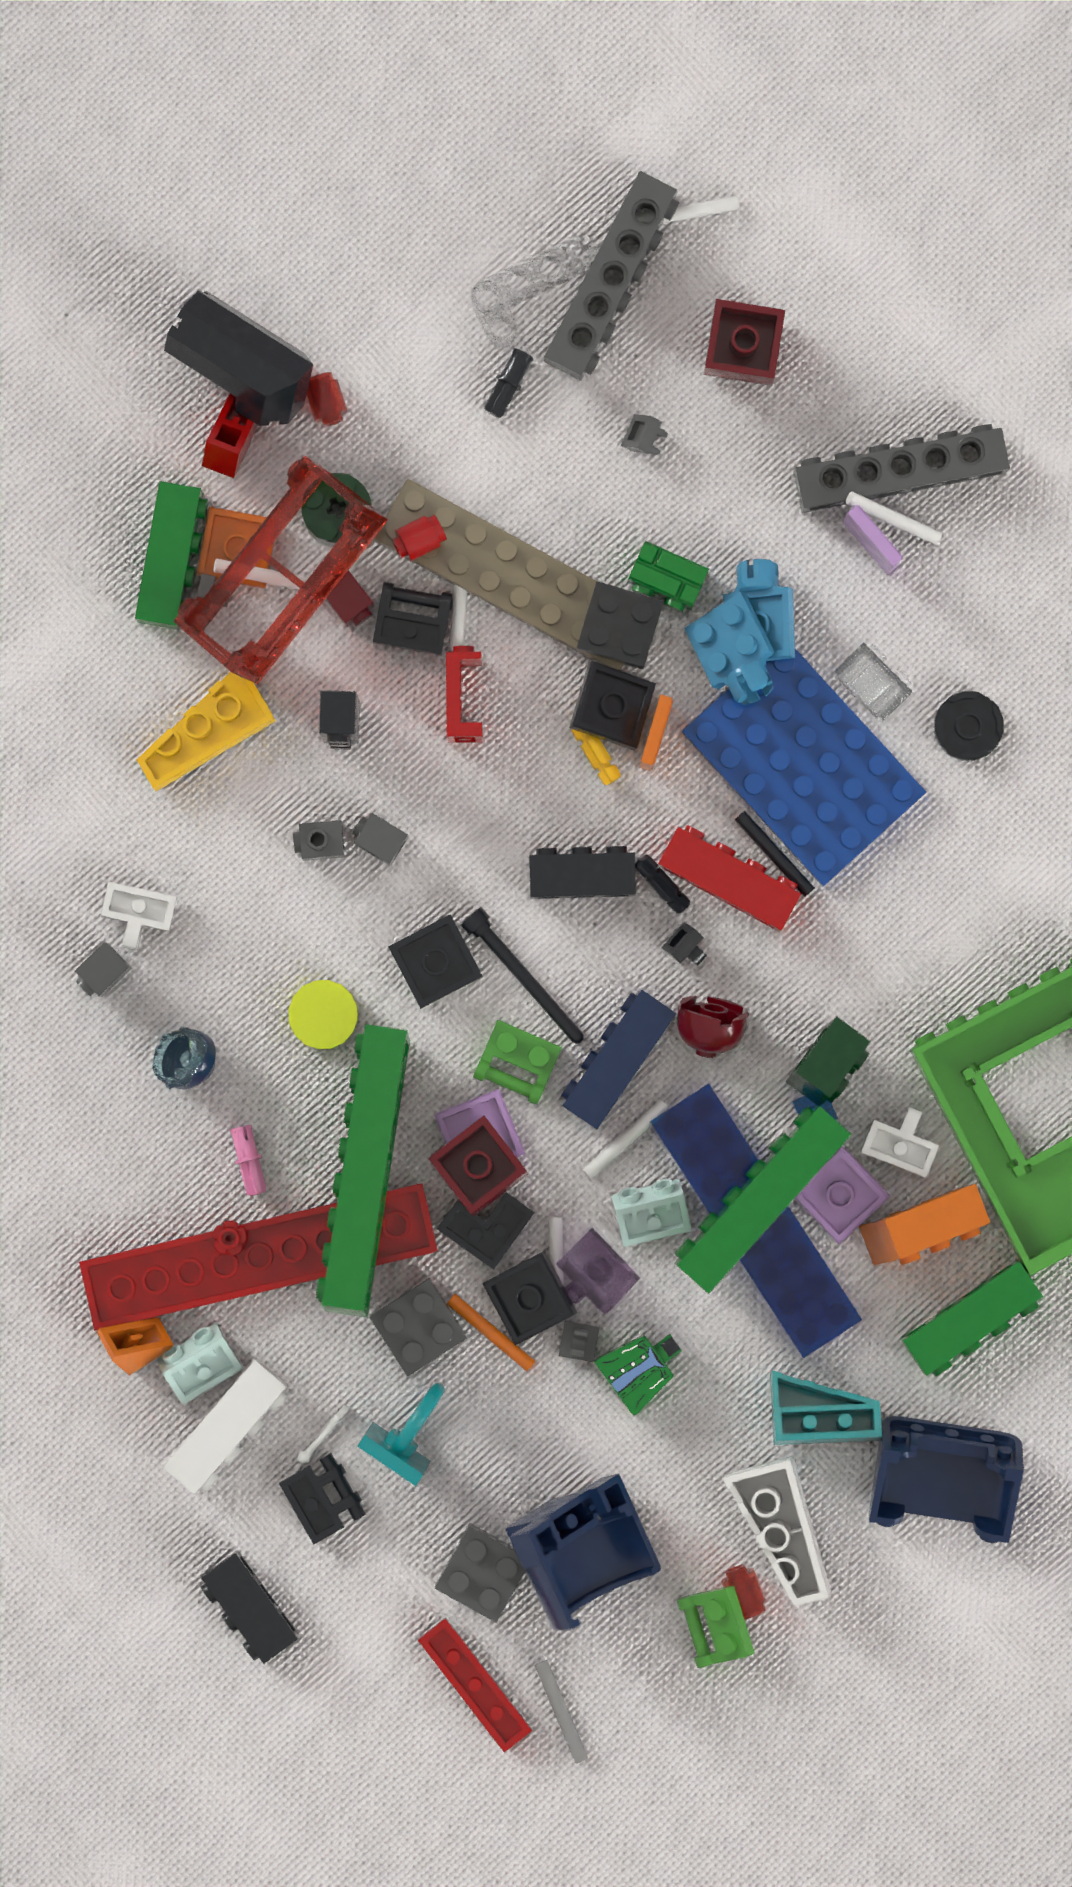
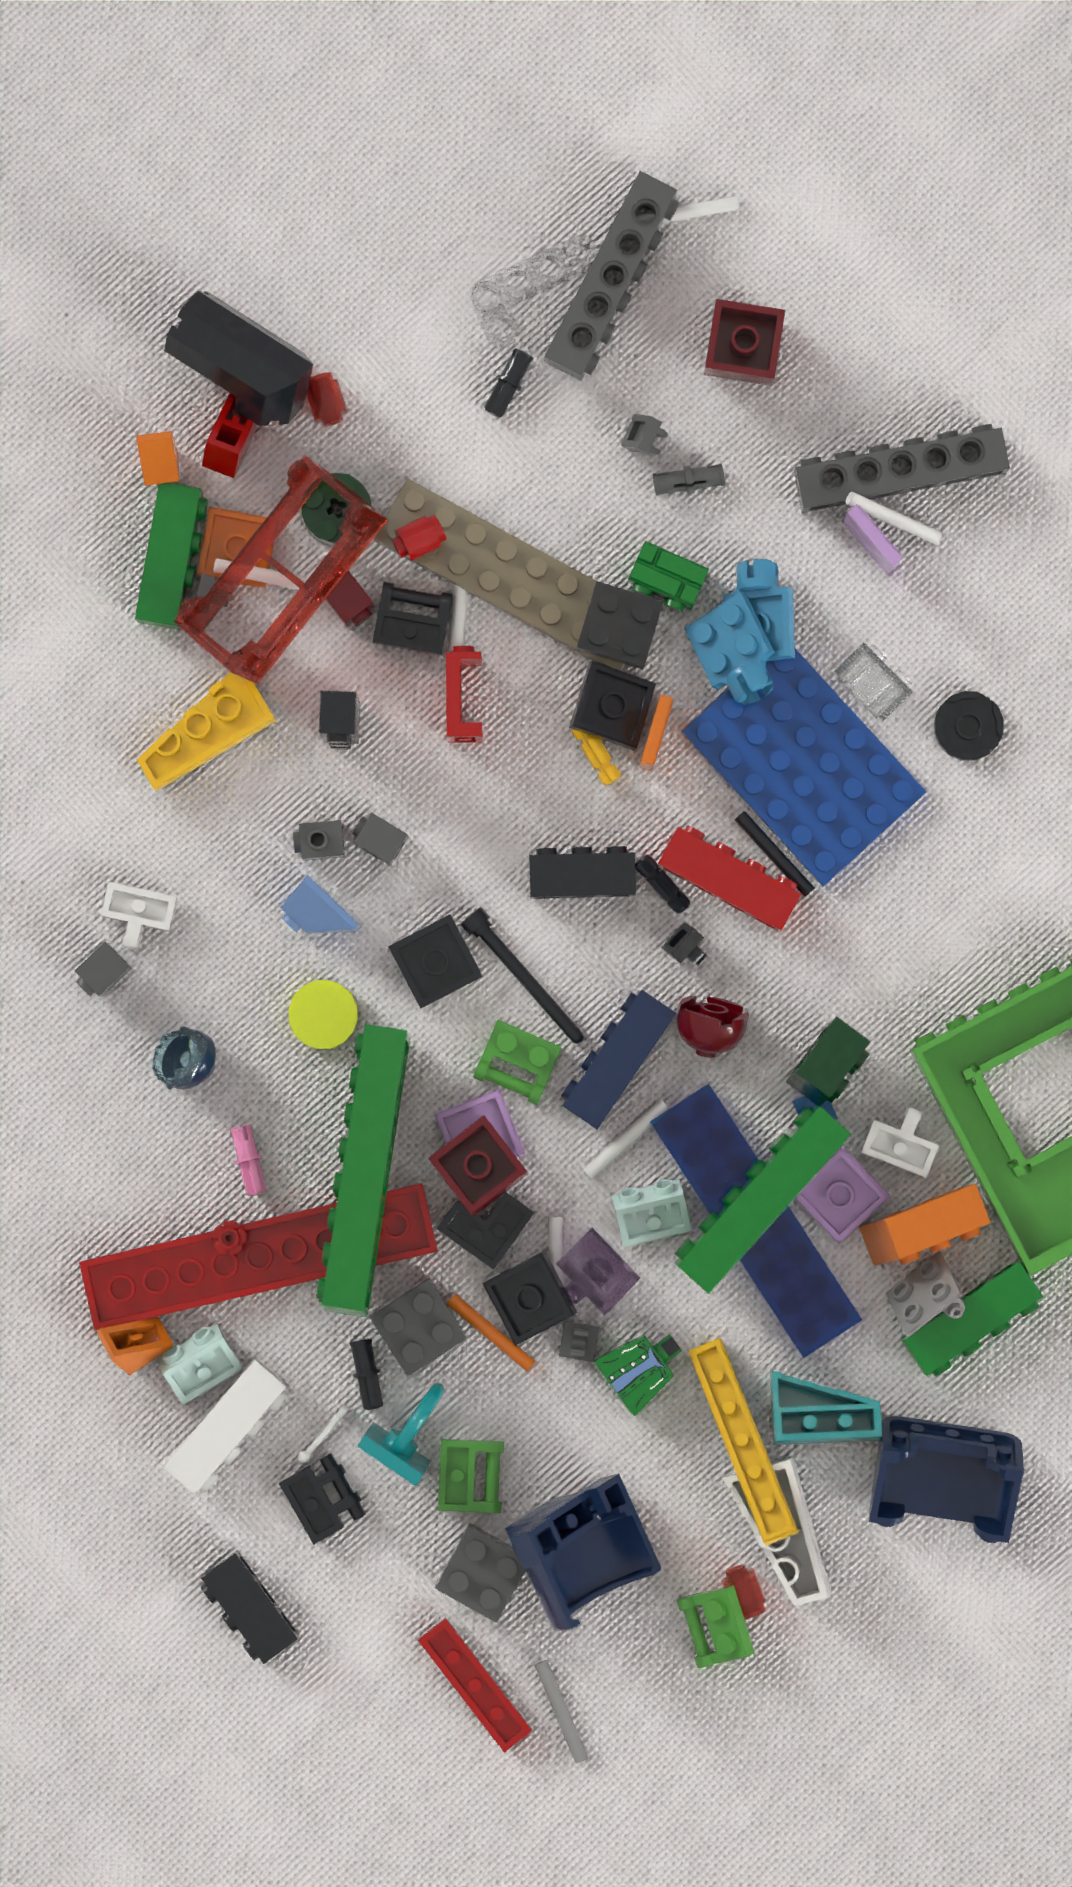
none -> orange slope [136,431,179,486]
none -> medium blue slope [280,875,361,933]
none -> black axle [350,1338,383,1410]
none -> bright green plate [438,1439,504,1513]
none -> dark grey pin [653,463,725,496]
none -> yellow tile [688,1338,799,1546]
none -> light grey hinge [885,1251,965,1338]

